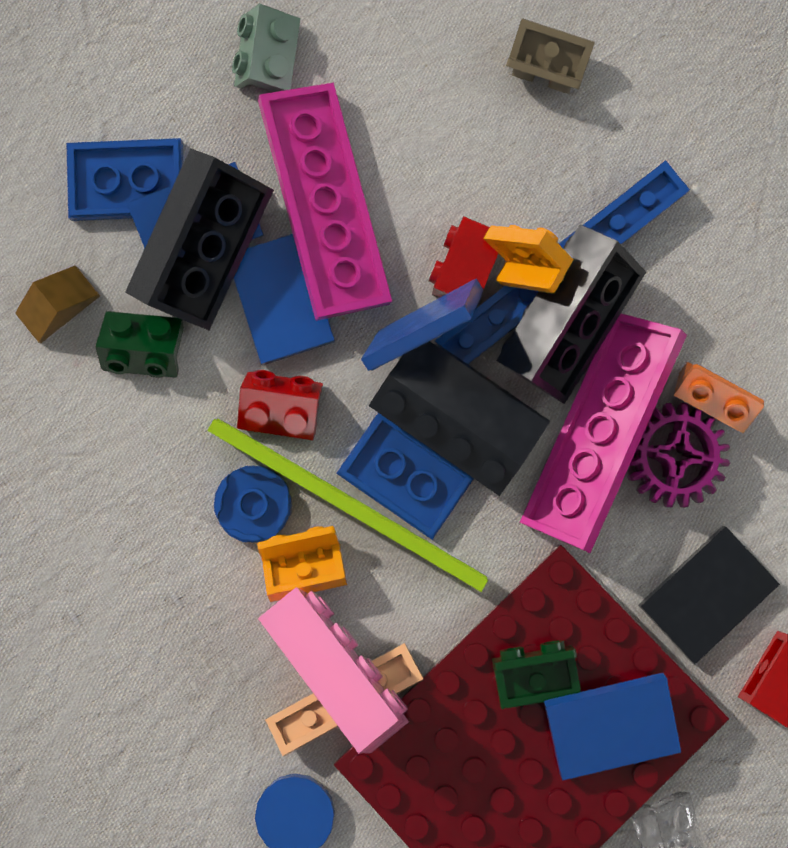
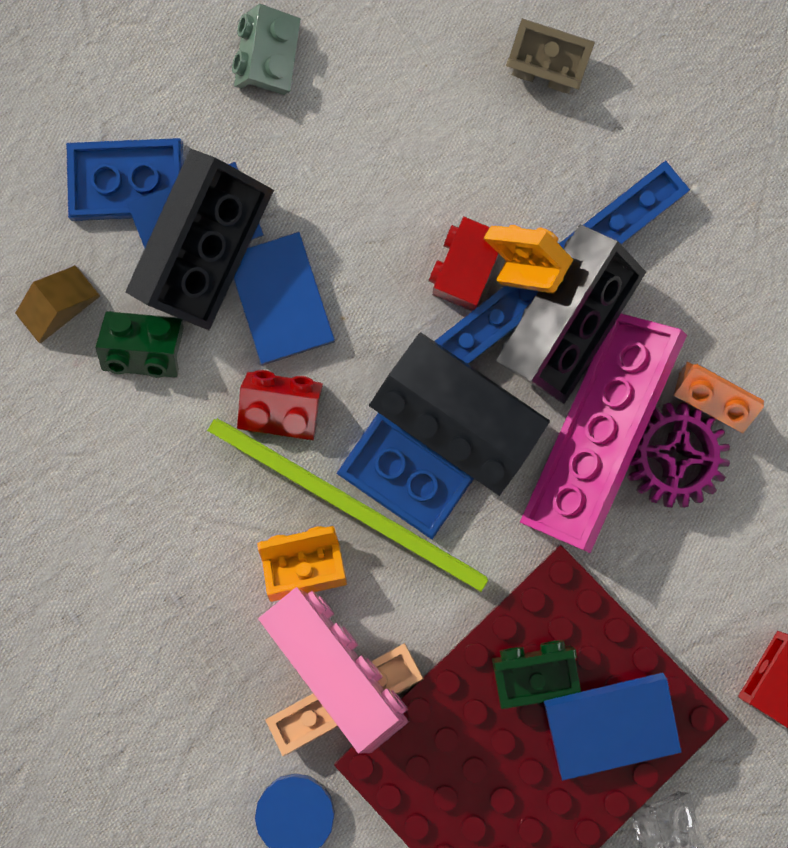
blue tile [214,466,292,543] -> none
dark pink plate [258,82,392,321] -> none
blue tile [361,278,483,371] -> none
black tile [638,526,780,665] -> none

